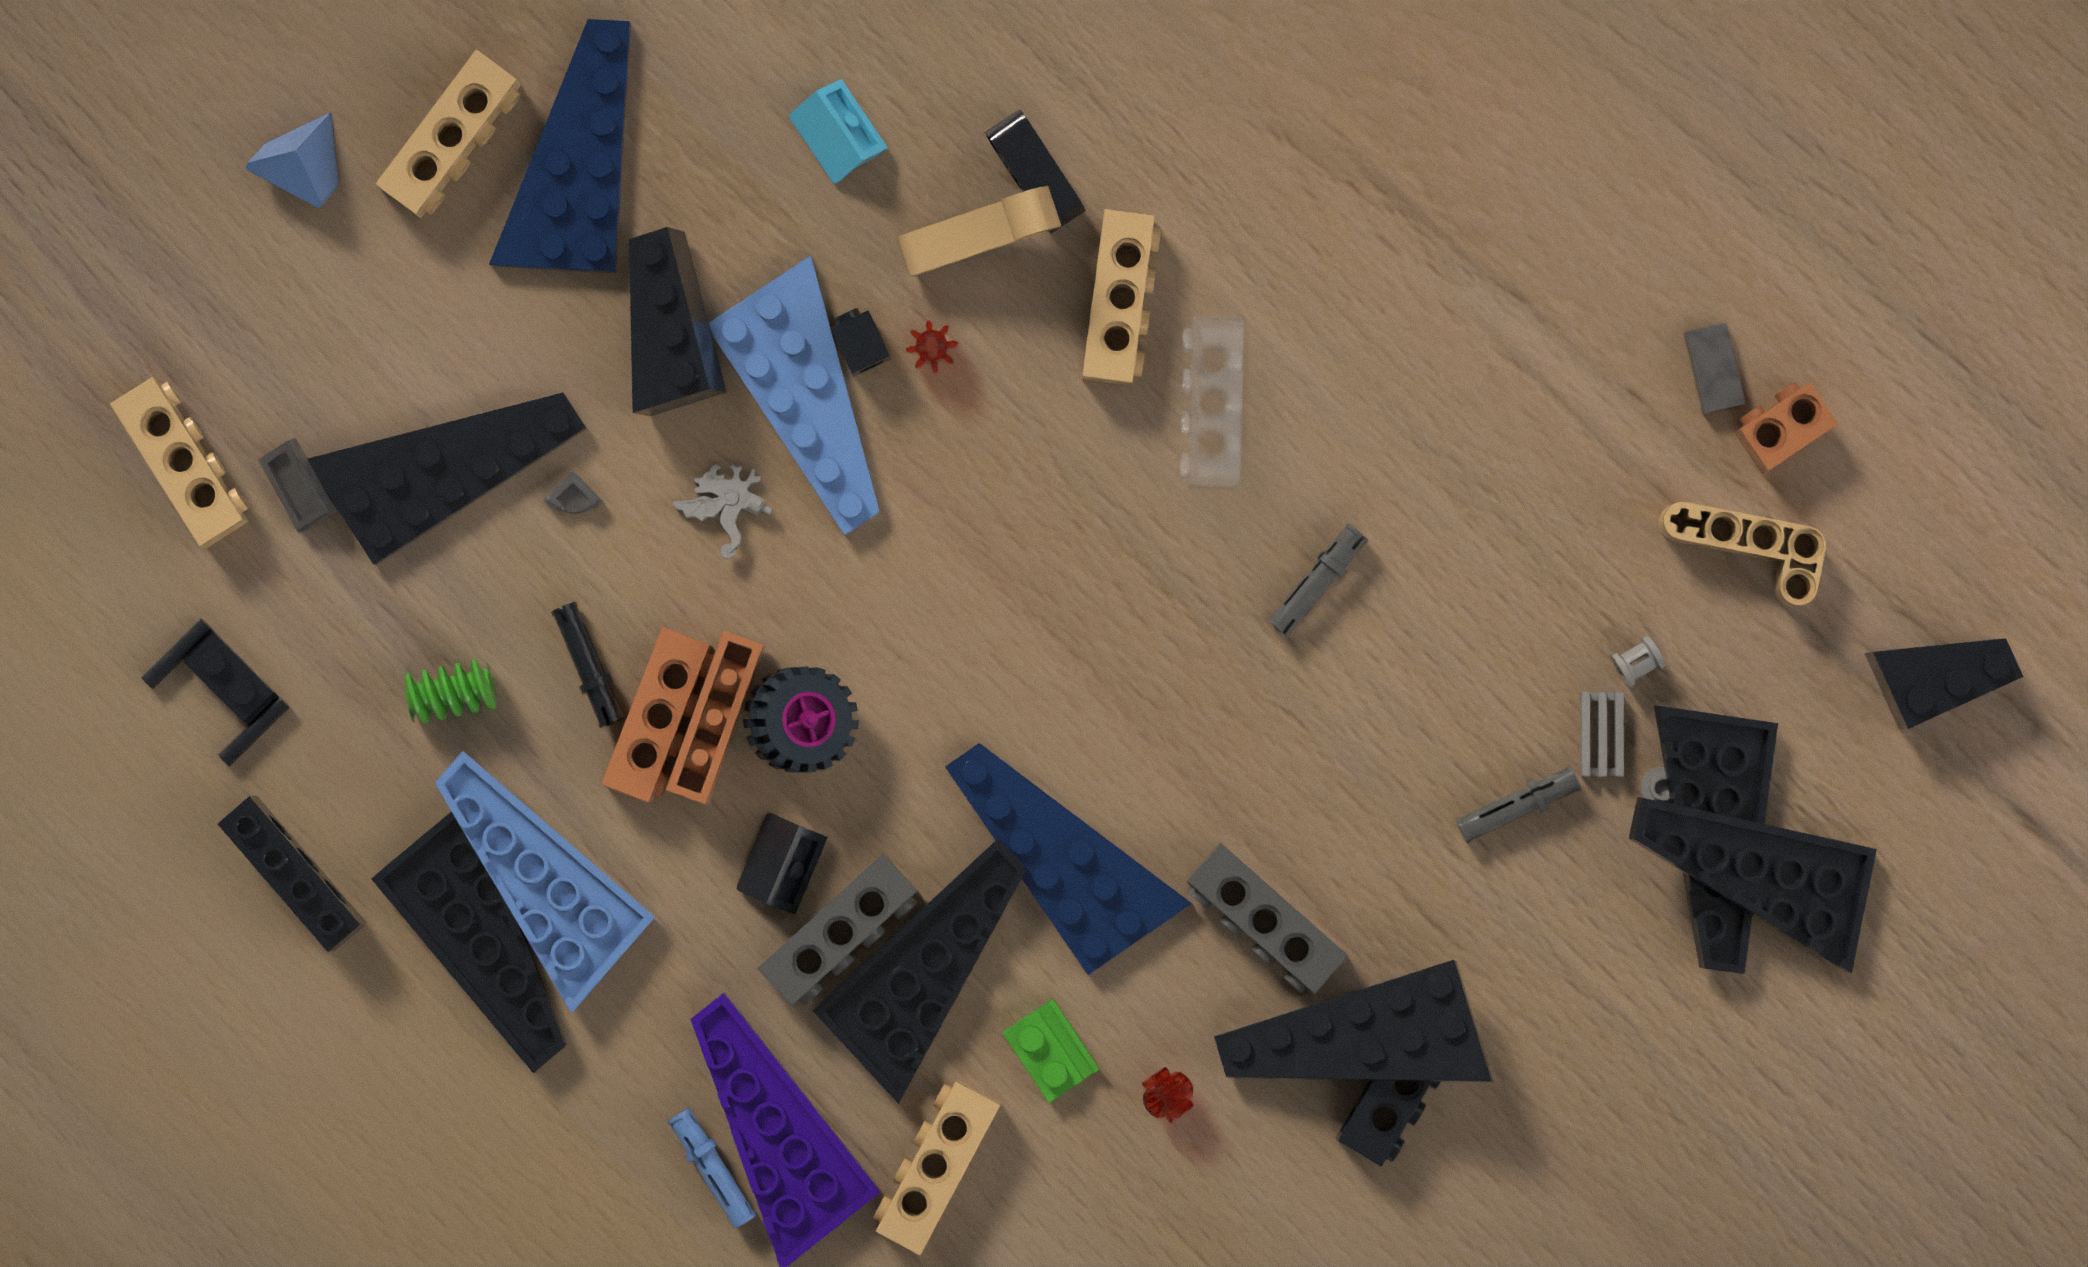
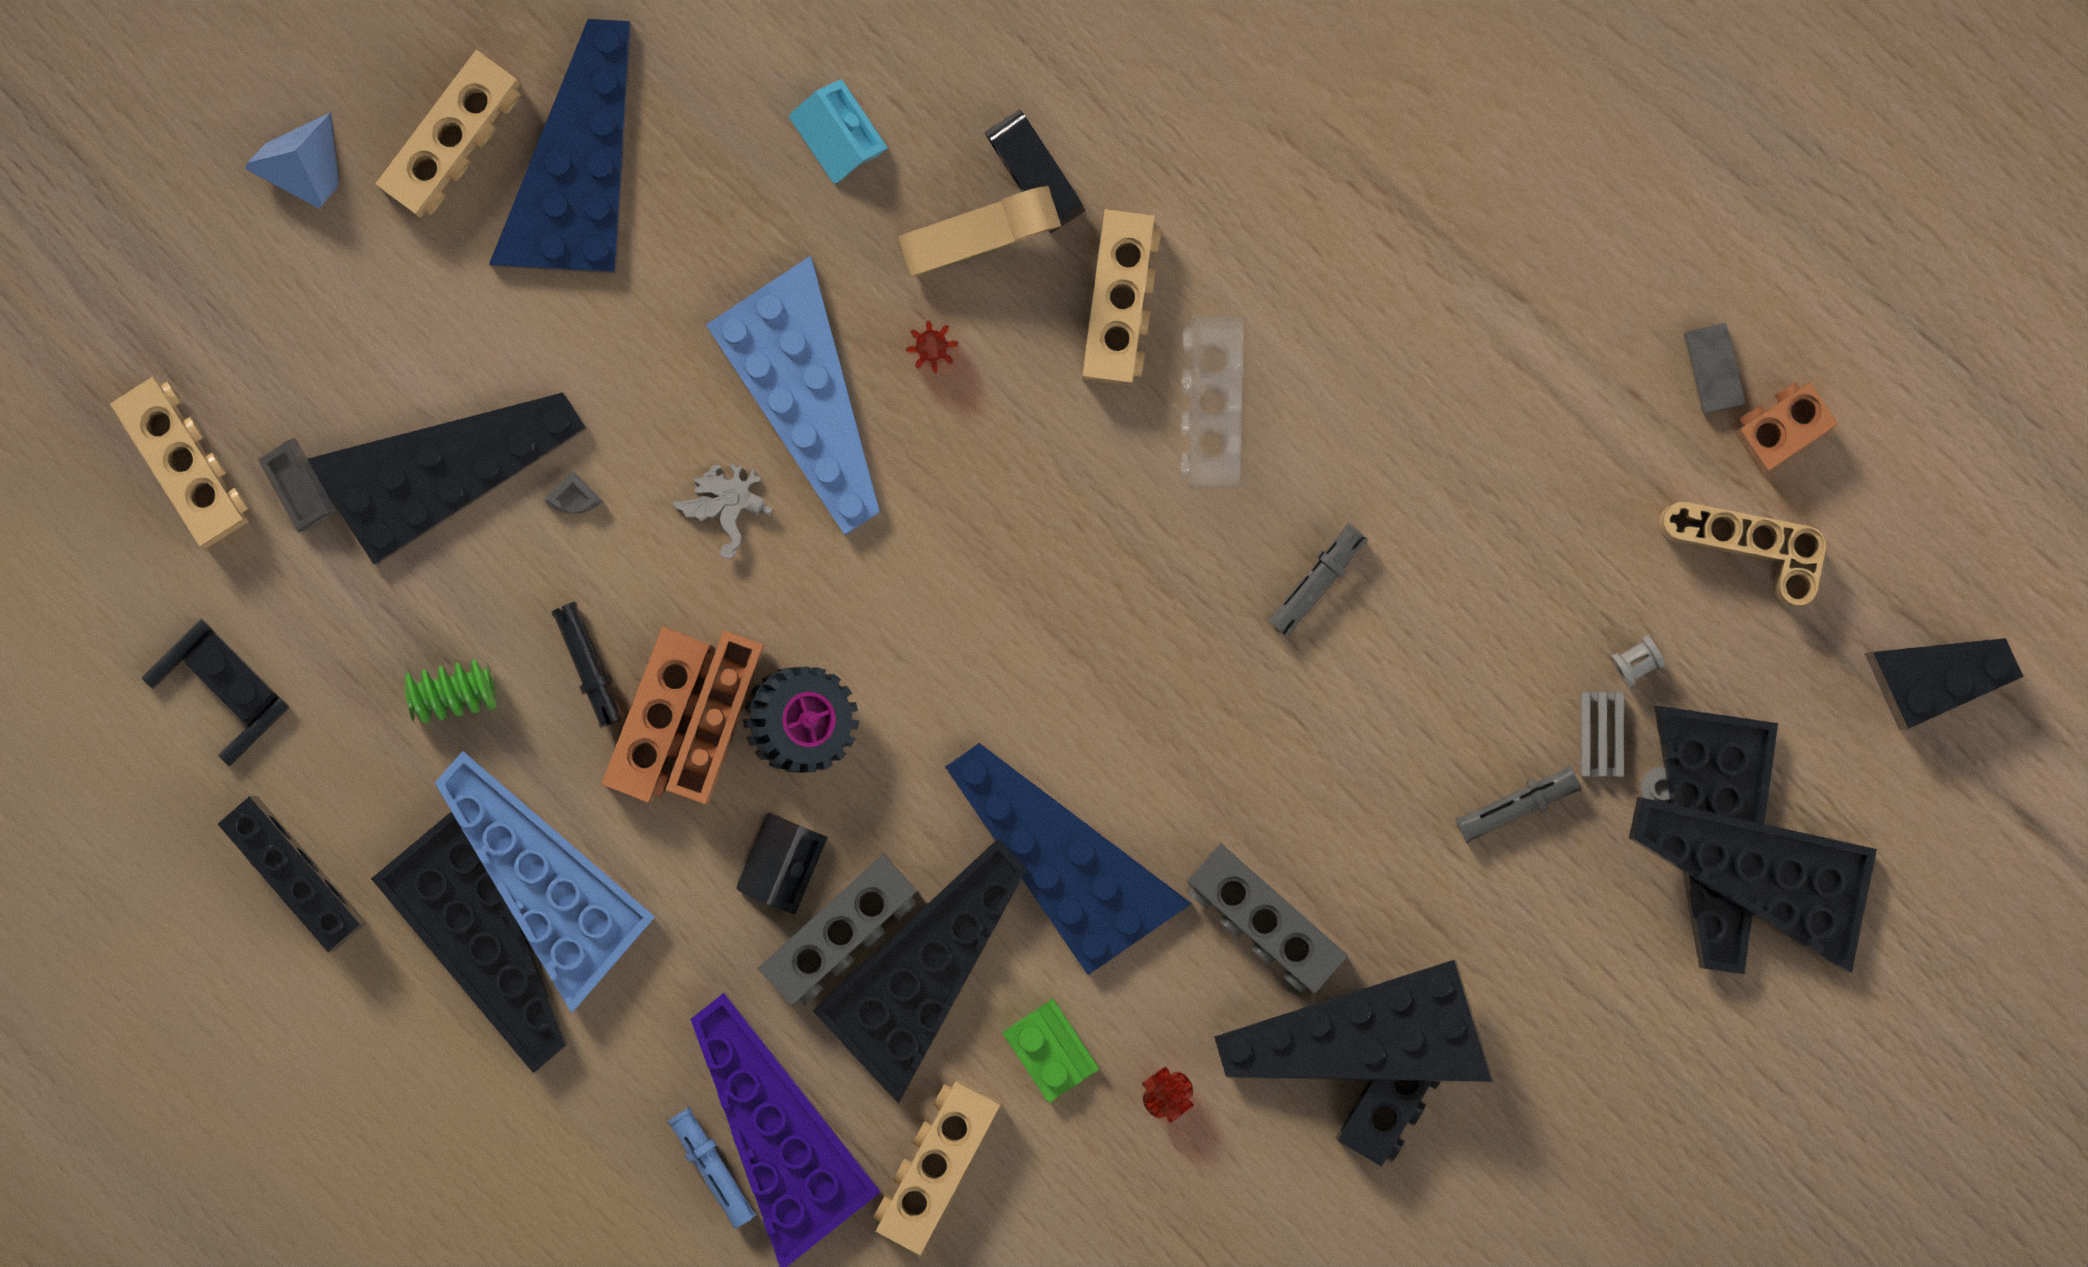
black wedge [629,227,727,416] -> none
black brick [830,308,891,377] -> none

